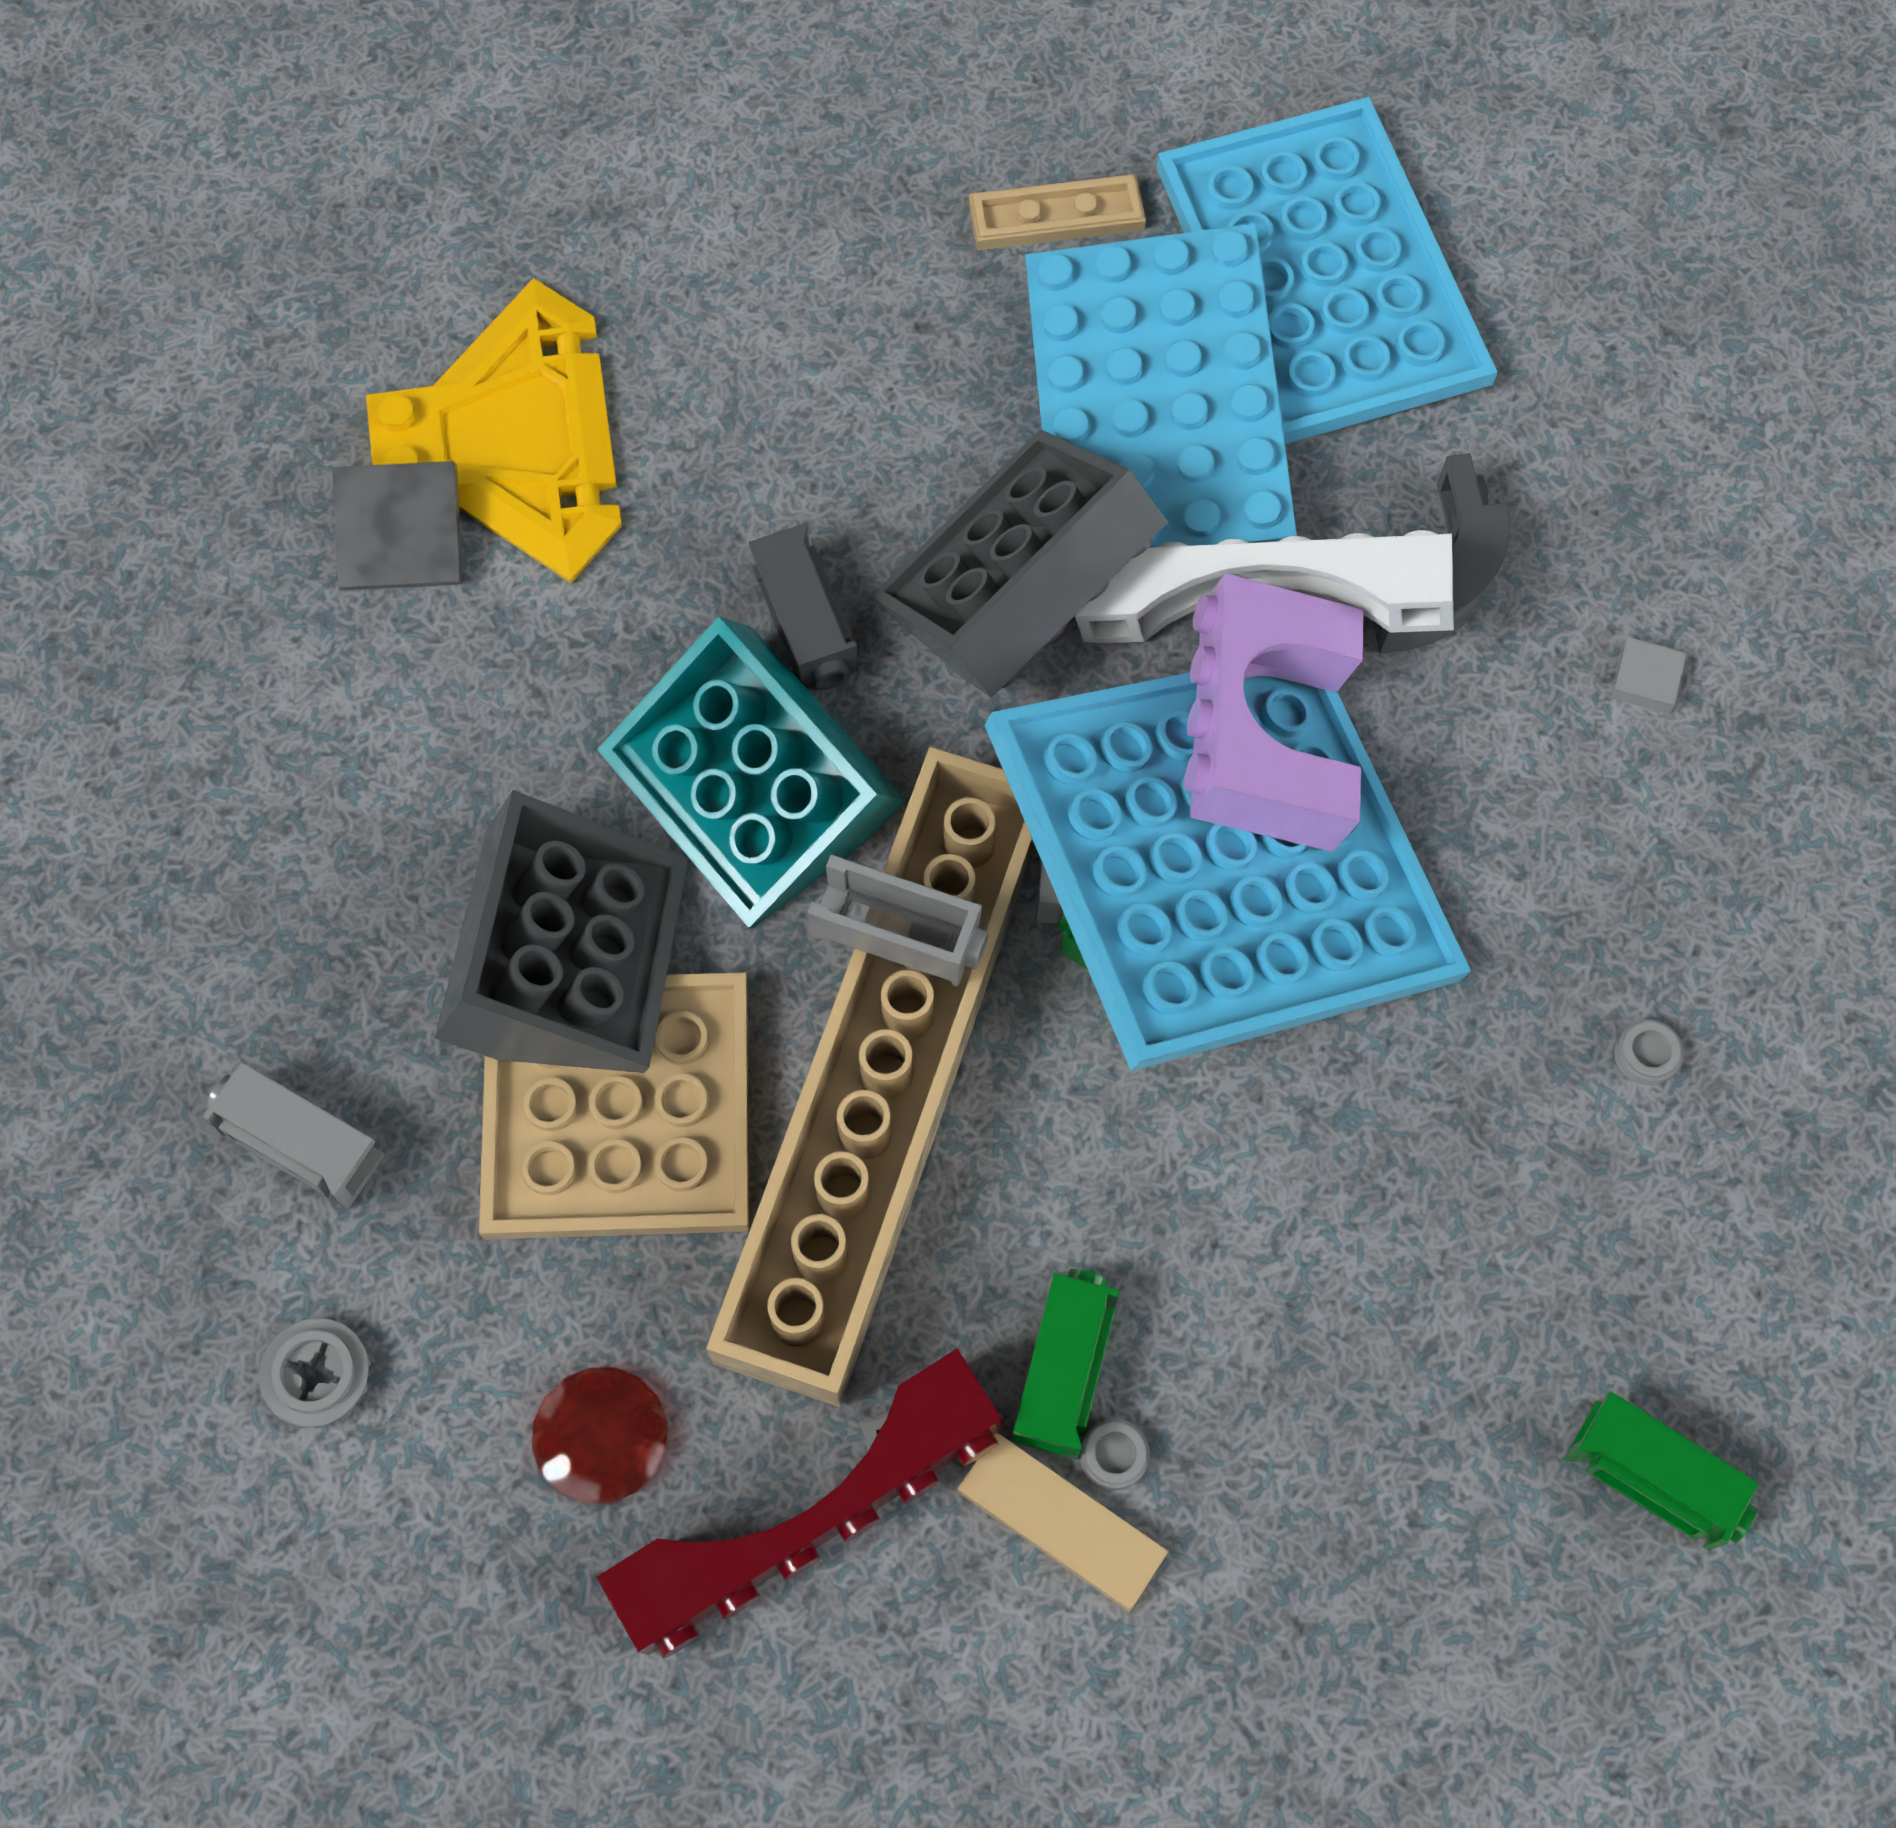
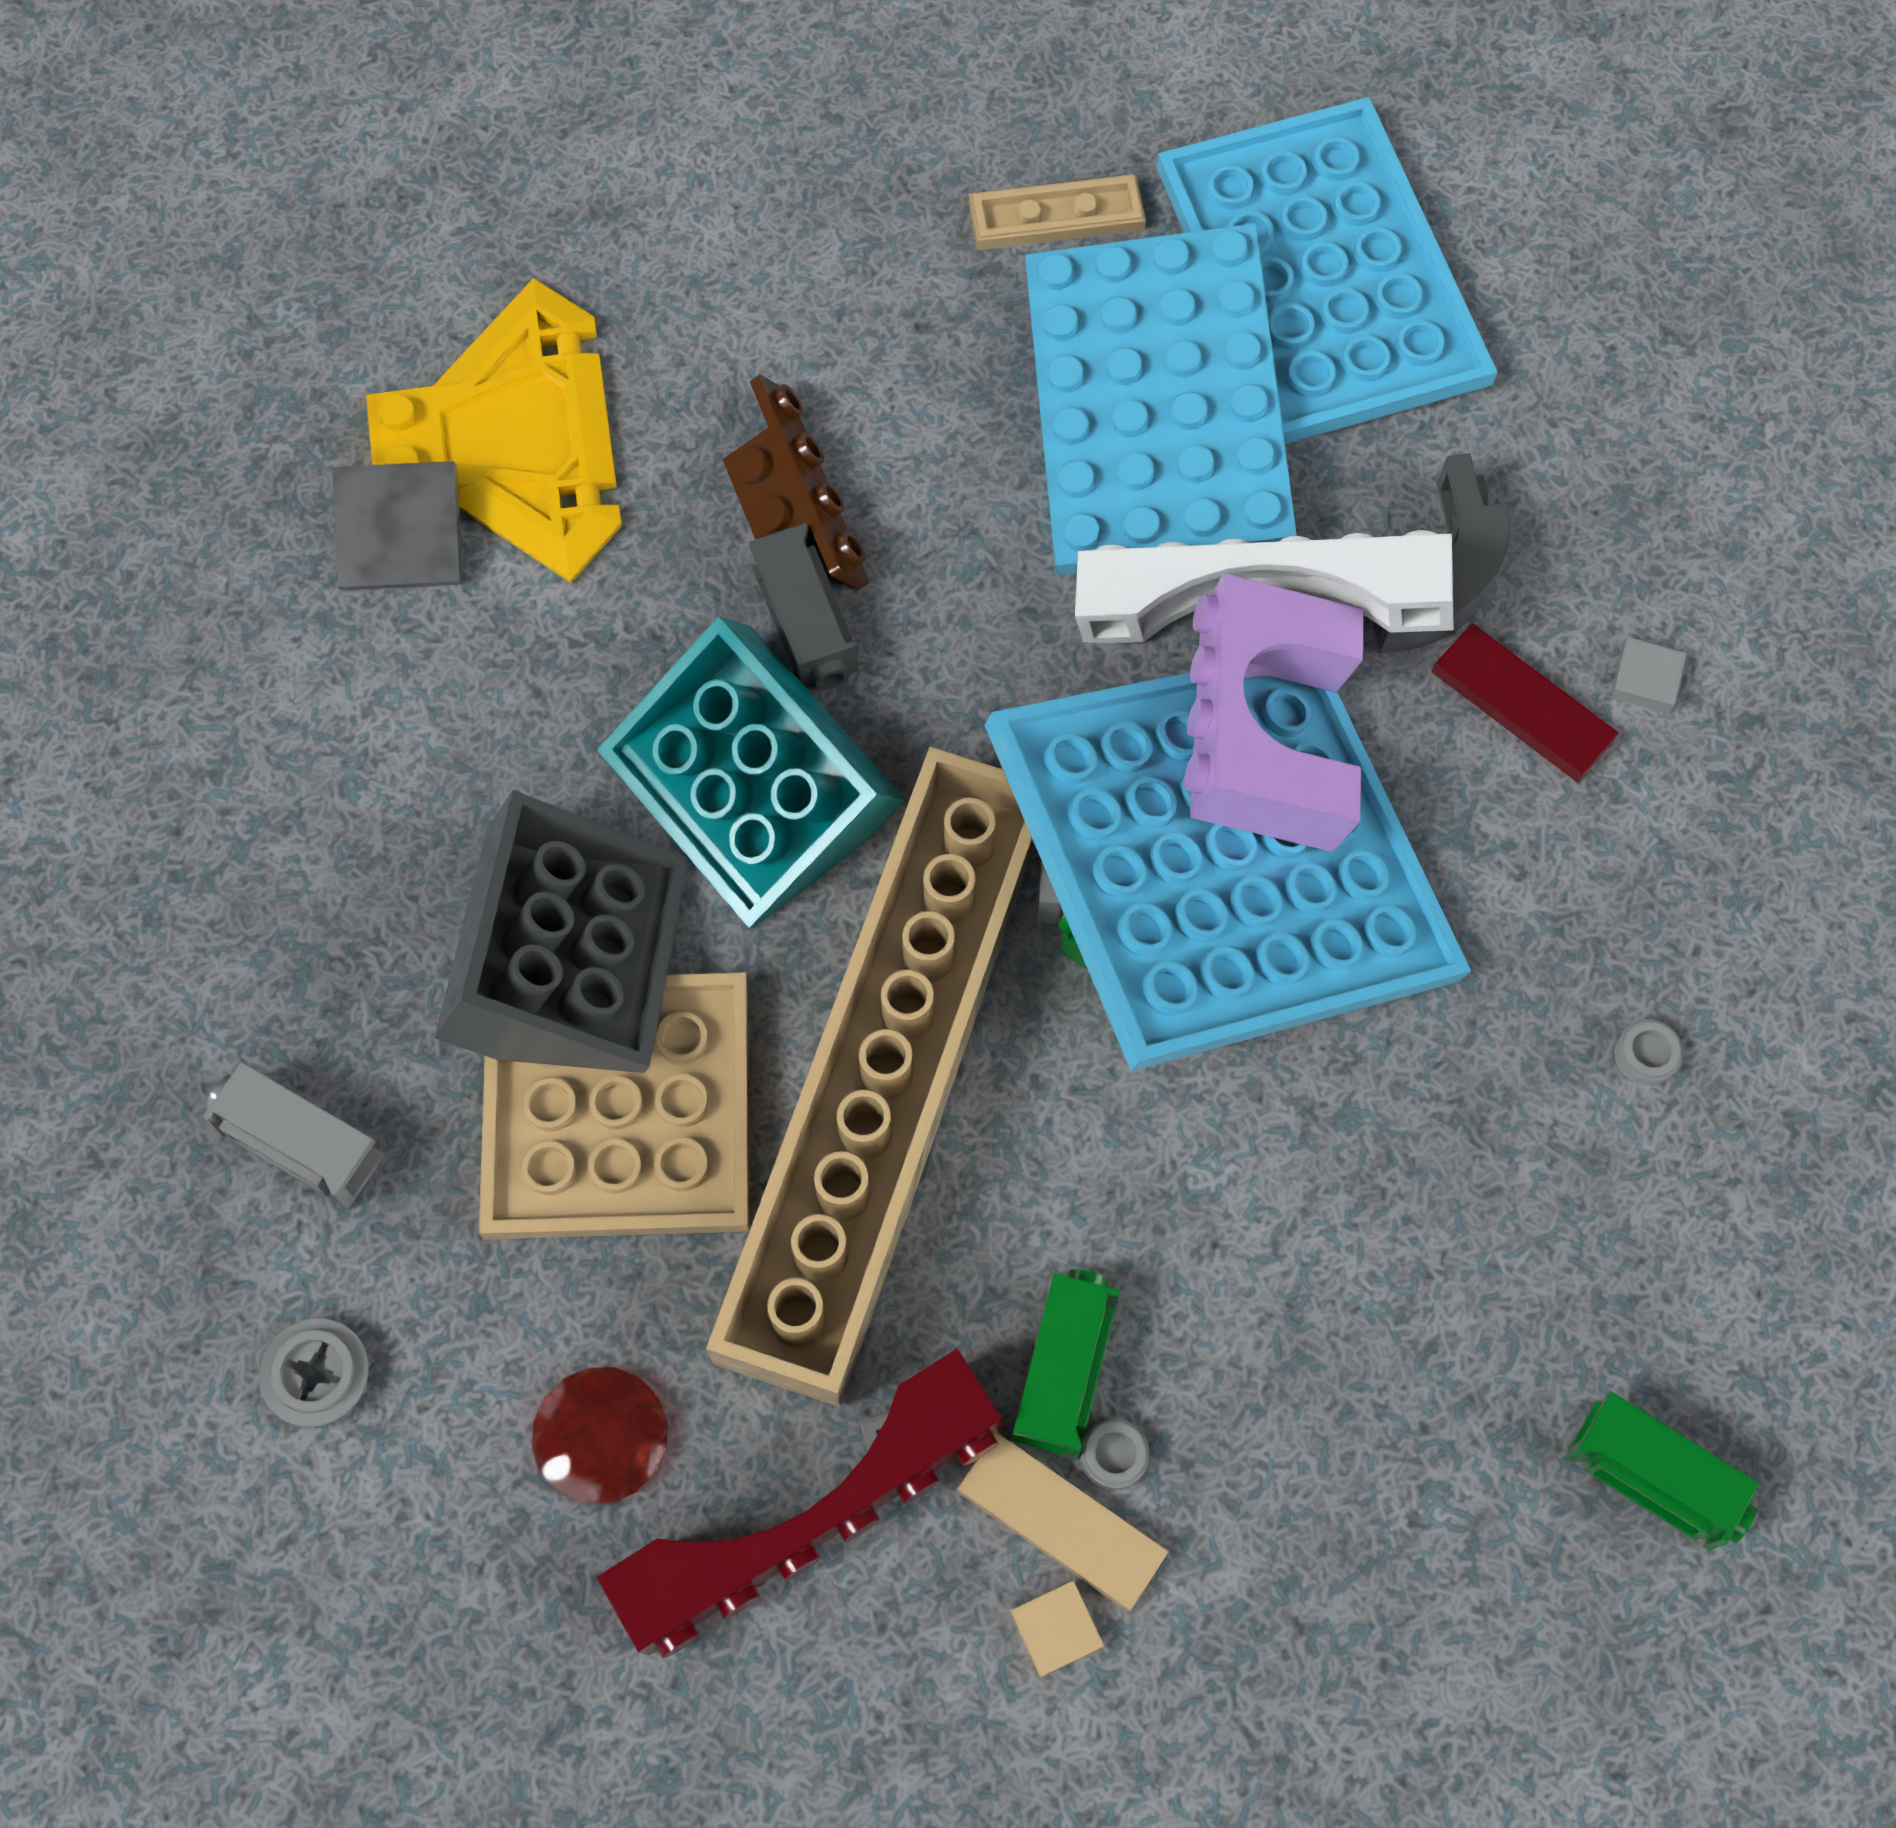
light grey window [807,855,989,987] -> none
dark grey slope [871,429,1168,697] -> none
none -> reddish brown bracket [723,374,869,589]
none -> tan tile [1010,1580,1104,1678]
none -> dark red tile [1431,623,1619,783]

